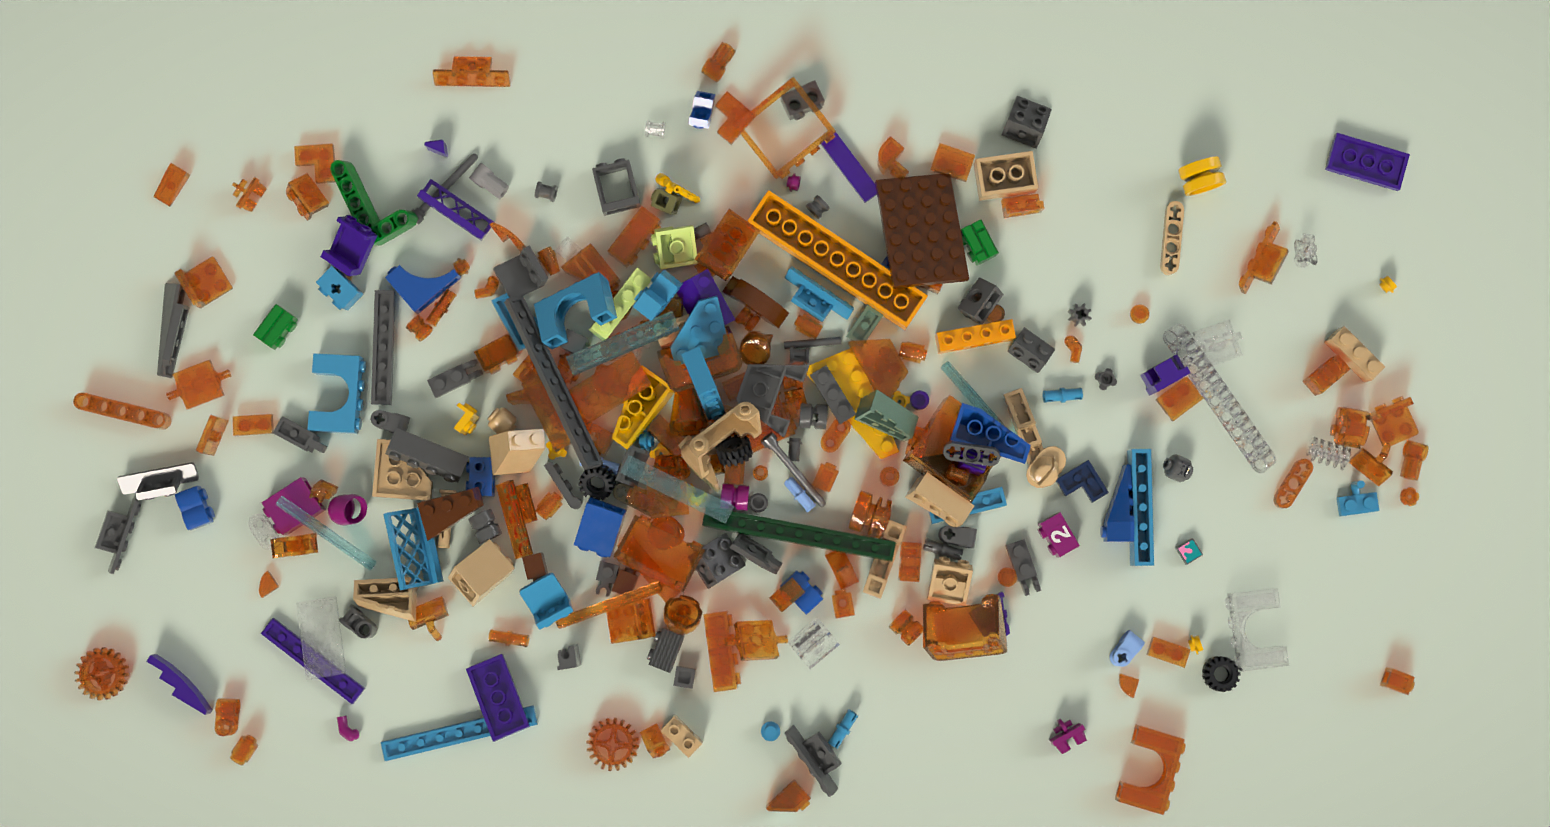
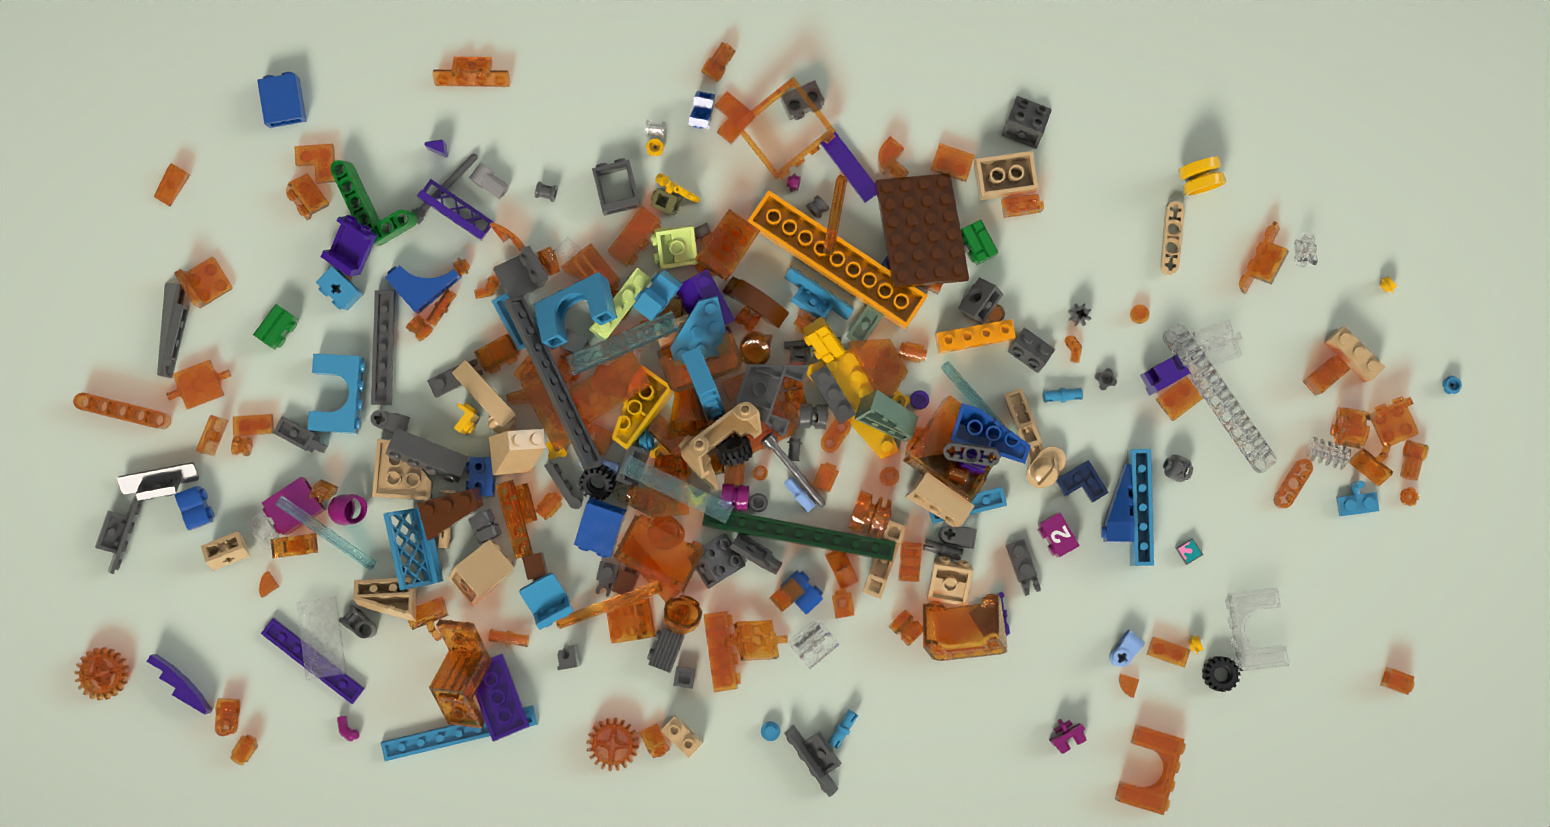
clear orange hips [232,177,267,212] -> none
clear orange slope [766,779,811,812] -> none
clear orange plate [998,567,1017,587] -> none
dark purple plate [1325,133,1410,191] -> none
none -> tan brick [201,531,250,571]
none -> clear orange wheel [231,436,252,456]
none -> blue brick [257,72,307,128]
none -> clear orange bracket [429,619,492,729]
none -> tan slope [452,360,517,428]
none -> yellow plate [646,138,665,156]
none -> yellow brick [803,317,845,364]
none -> clear orange axle [823,175,847,255]
none -> dark azure plate [1442,376,1462,394]

